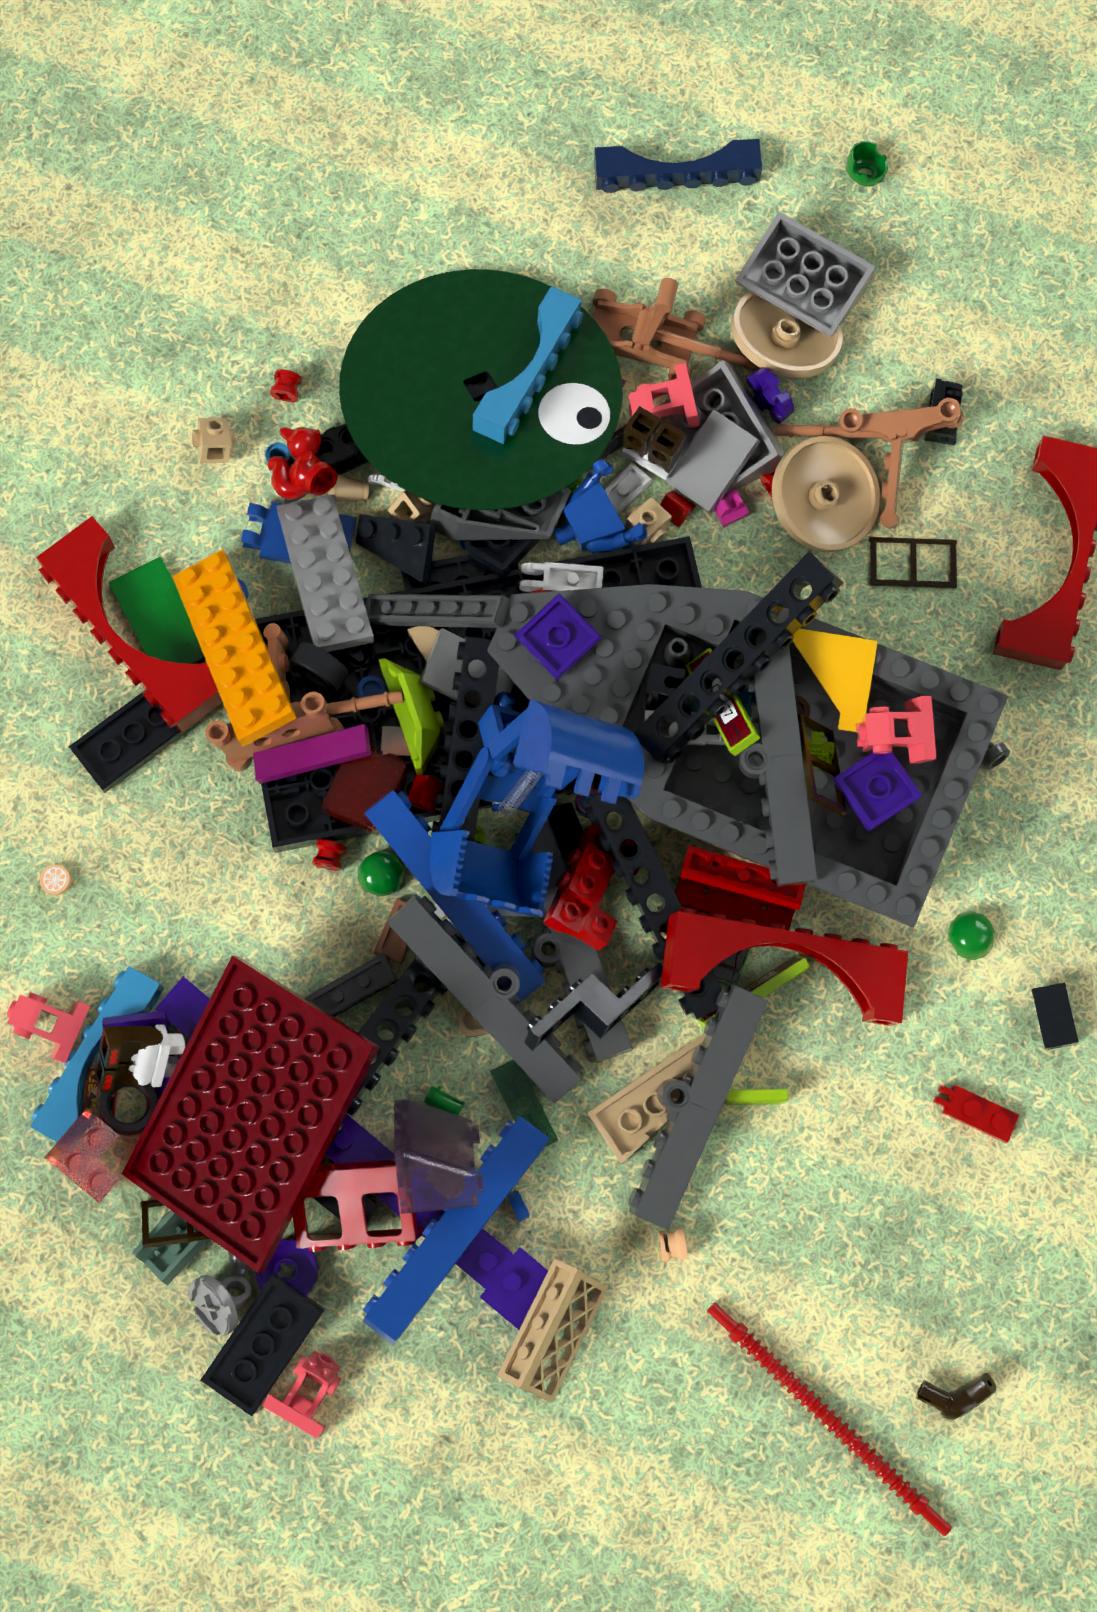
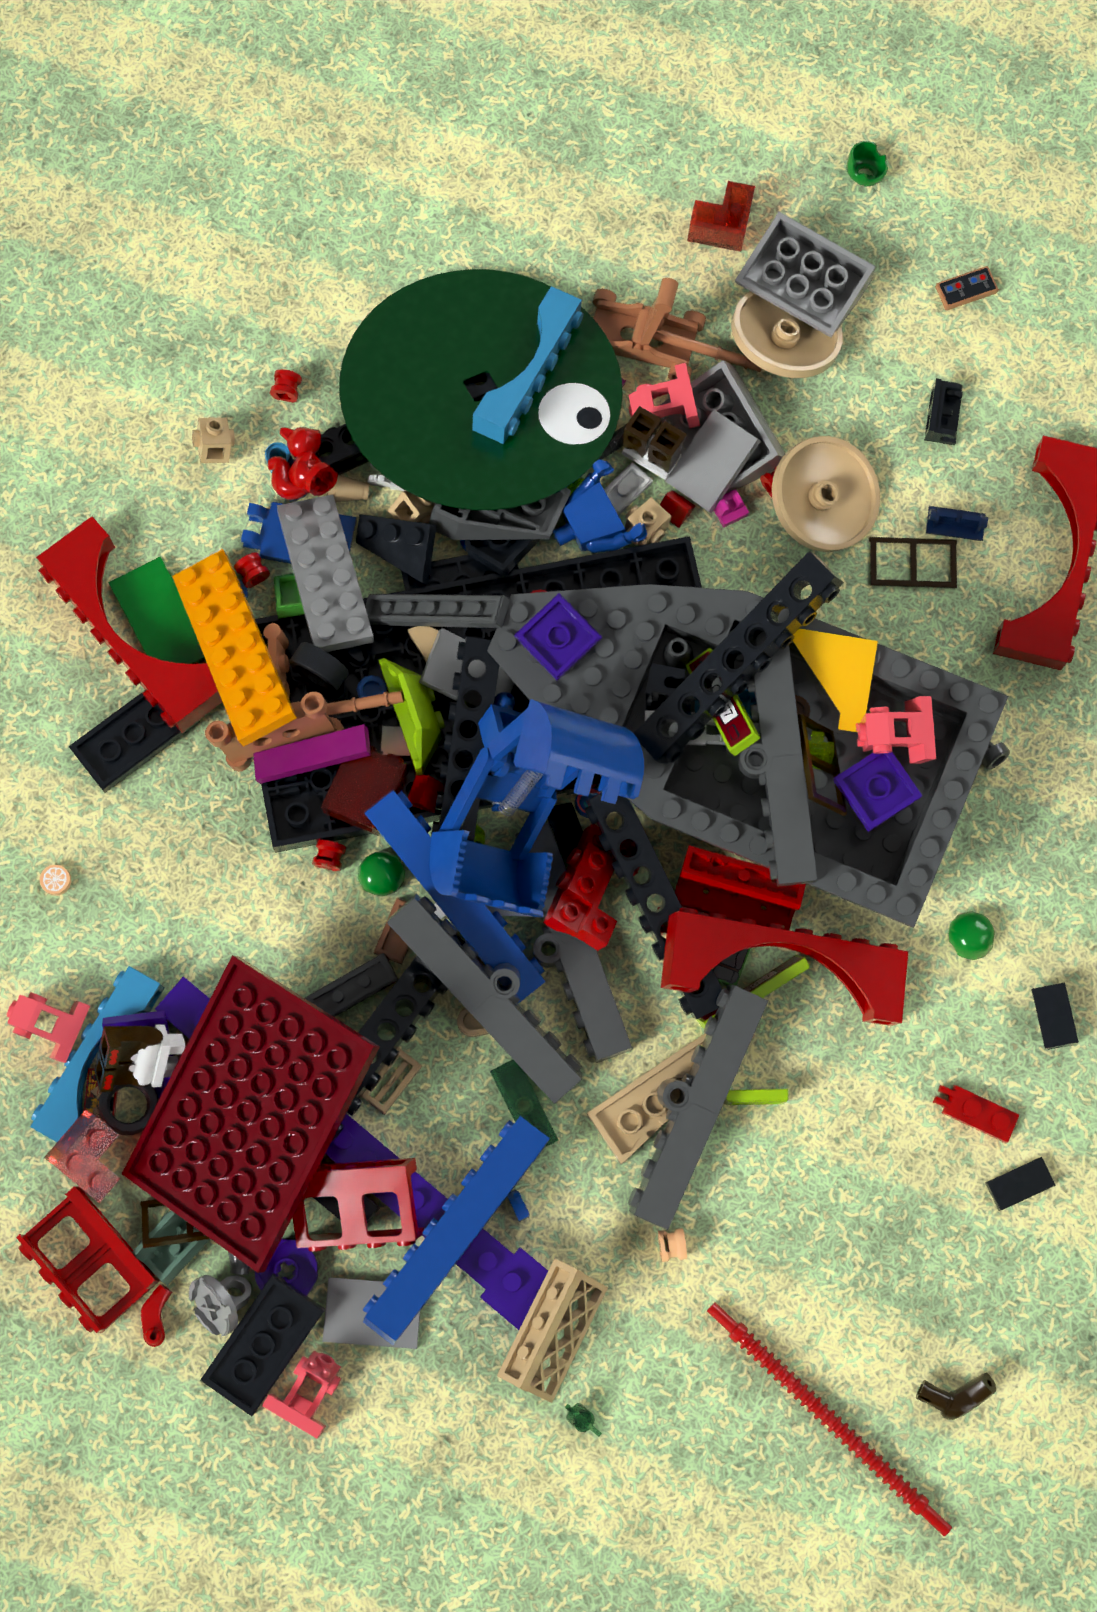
clear purple windscreen [394,1099,484,1214] -> none
green pin [424,1086,465,1120] -> none
white hinge [519,562,603,592] -> none
bracket [524,963,663,1051] -> none
dark blue arch [594,139,762,193] -> none
dark purple plate [746,368,794,424] -> none
nougat piece [775,398,964,529] -> none
none -> red window [16,1186,160,1333]
none -> red arm [141,1283,173,1347]
none -> red wheel [234,552,270,588]
none -> bright green tile [273,573,304,619]
none -> light grey tile [322,1277,420,1349]
none -> tan tile [361,1047,422,1115]
none -> clear green piece [565,1403,602,1437]
none -> clear red brick [687,181,755,252]
none -> dark blue hinge [926,506,988,541]
none -> tile [935,266,999,311]
none -> black tile [985,1157,1056,1211]

